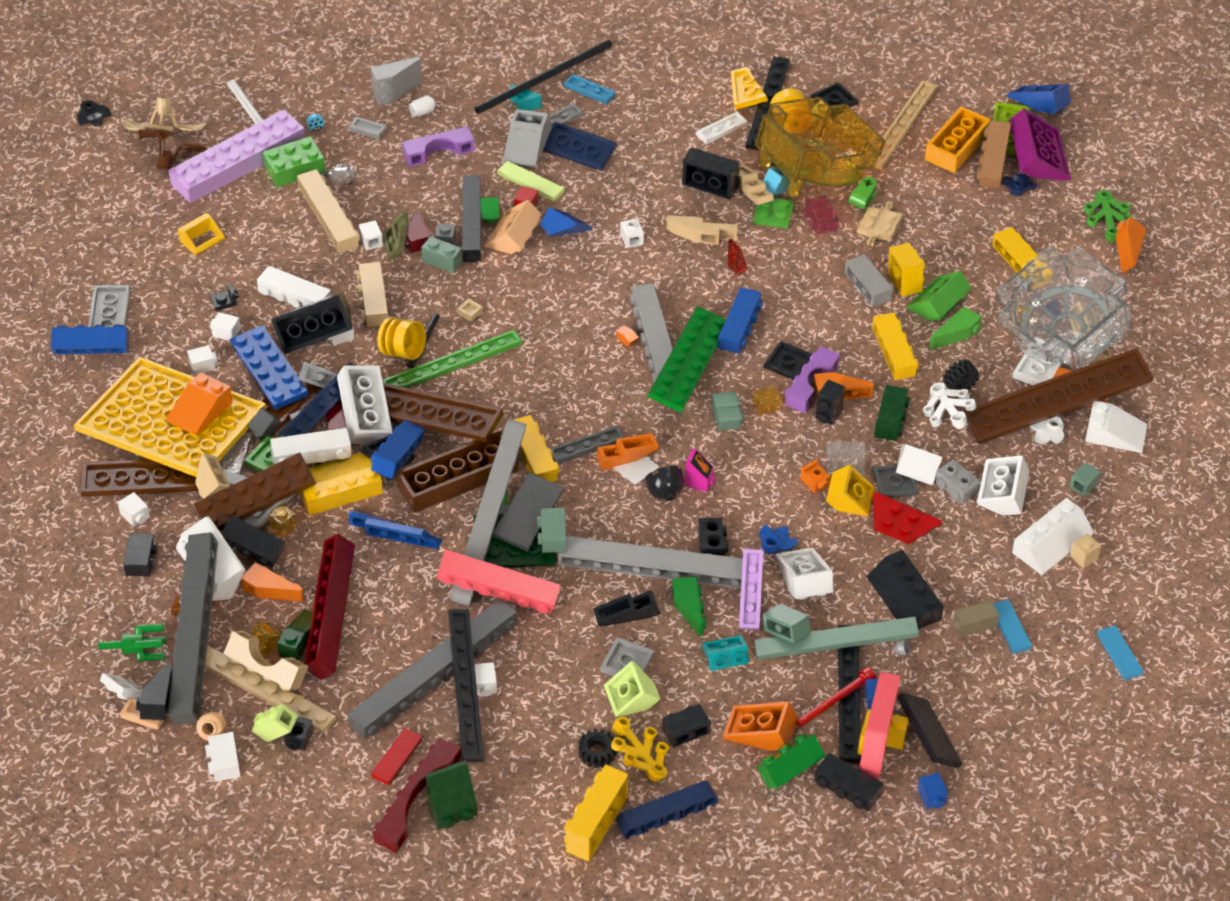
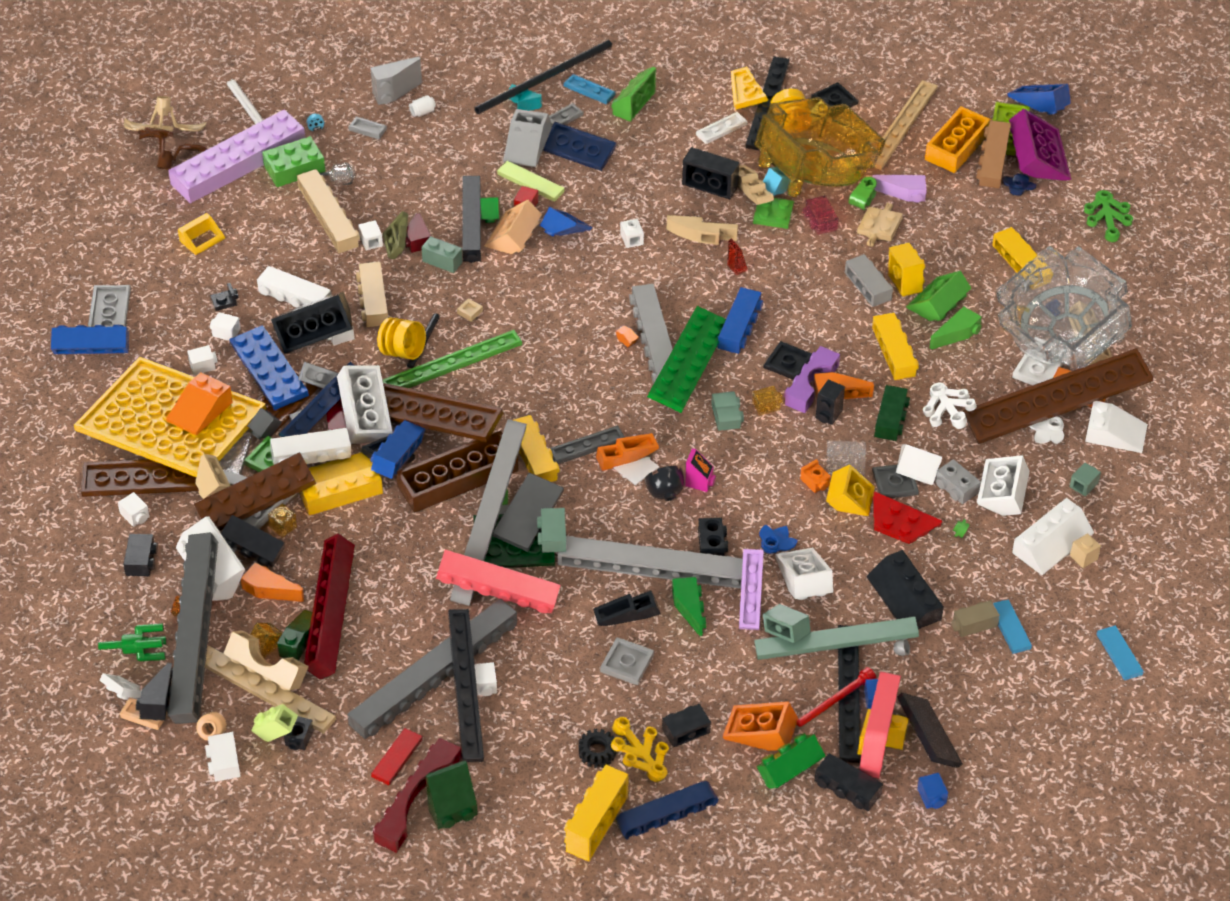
black plate [77,100,111,127] -> none
blue wedge [348,509,442,550] -> none
medium lavender arch [402,126,475,167] -> none
dark grey brick [435,223,456,245] -> none
yellowish green slope [604,661,660,717] -> none
teal bracket [702,635,749,671] -> none
black tyre [943,359,980,390] -> none
orange slope [1115,217,1147,272] -> none
none -> bright green slope [612,67,656,122]
none -> lavender slope [872,175,926,202]
none -> bright green plate [953,519,970,538]

